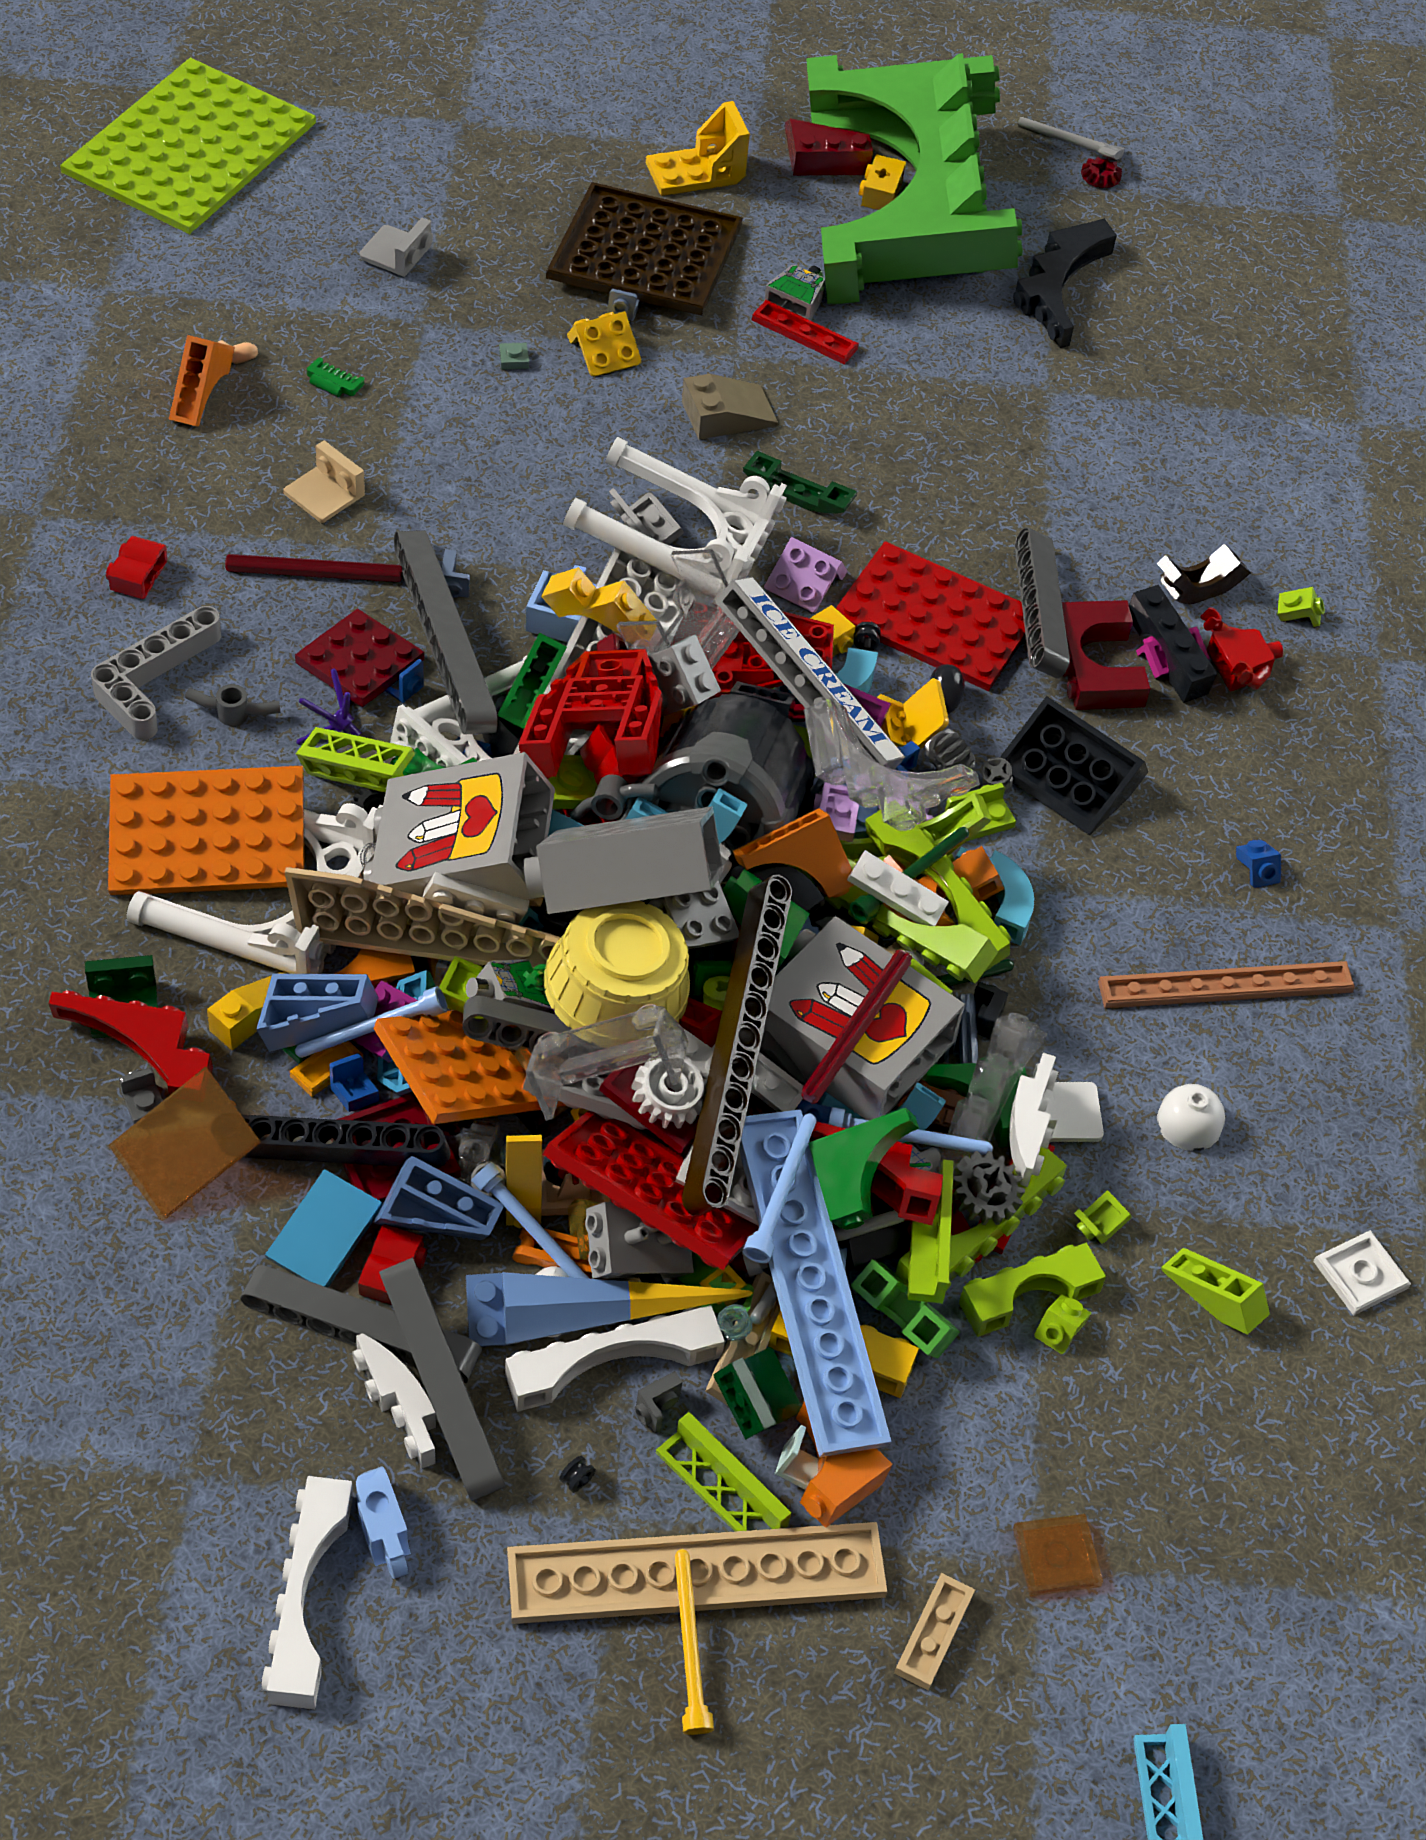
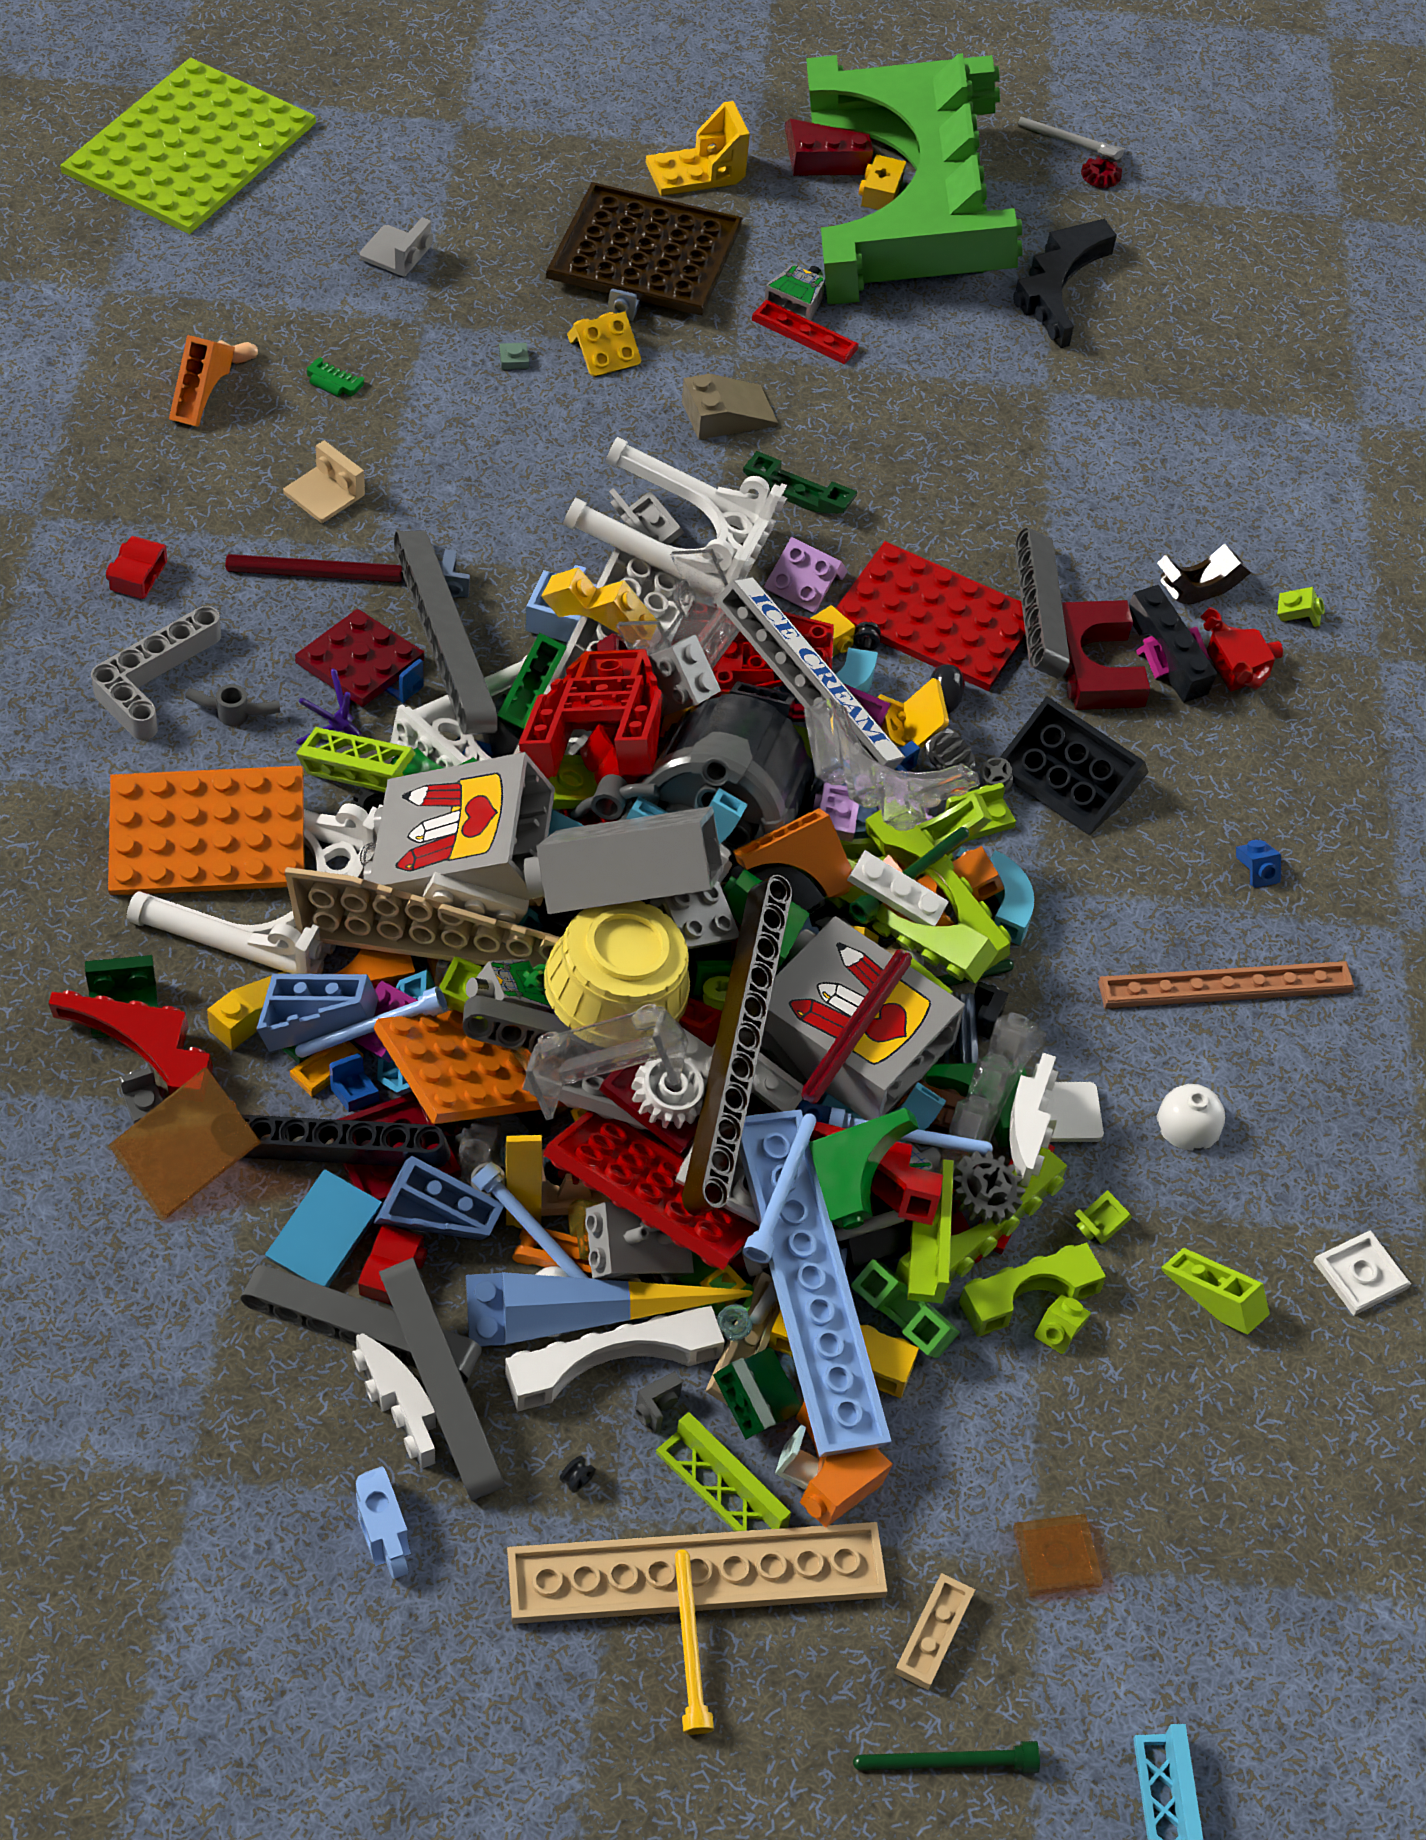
white arch [262,1476,353,1709] -> none
none -> dark green piece [853,1741,1040,1773]

